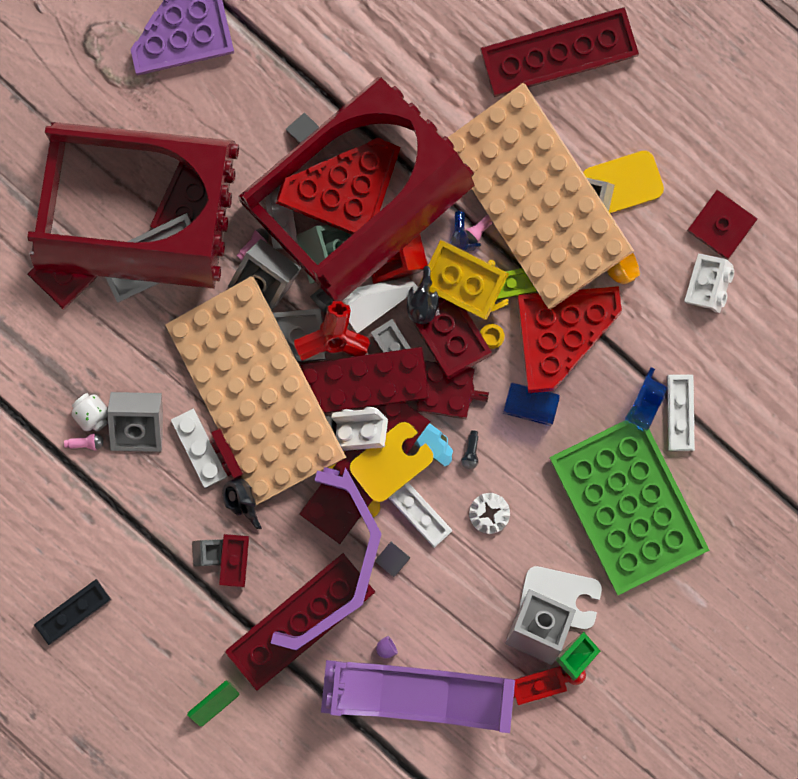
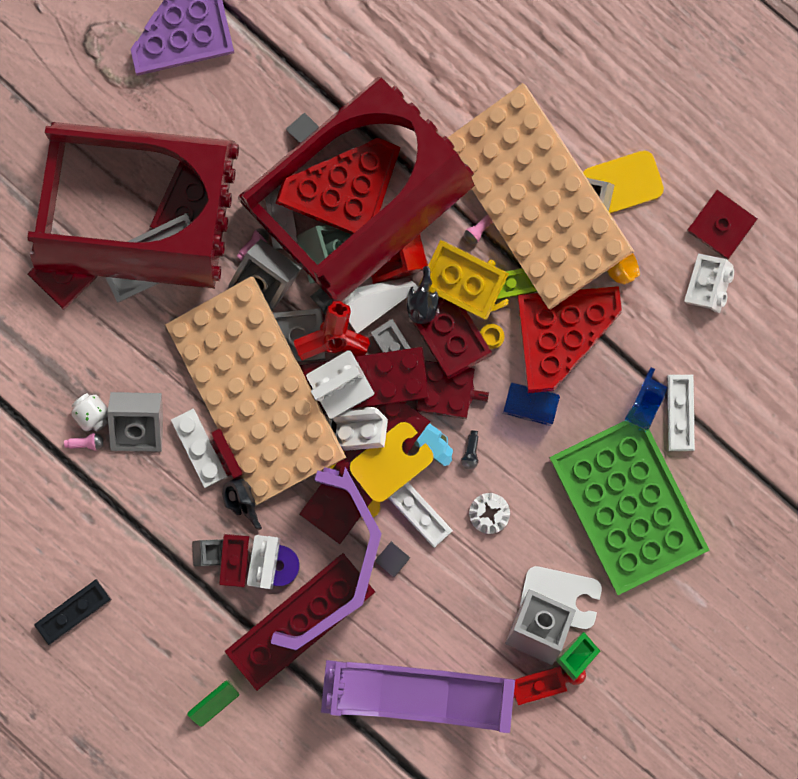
medium lavender hinge [376,636,398,658] -> none
clear blue plant [437,211,481,253] -> none
dark red plate [480,7,639,97] -> none
none -> white bracket [247,535,280,589]
none -> dark purple piece [273,545,300,586]
none -> white bracket [306,350,374,419]

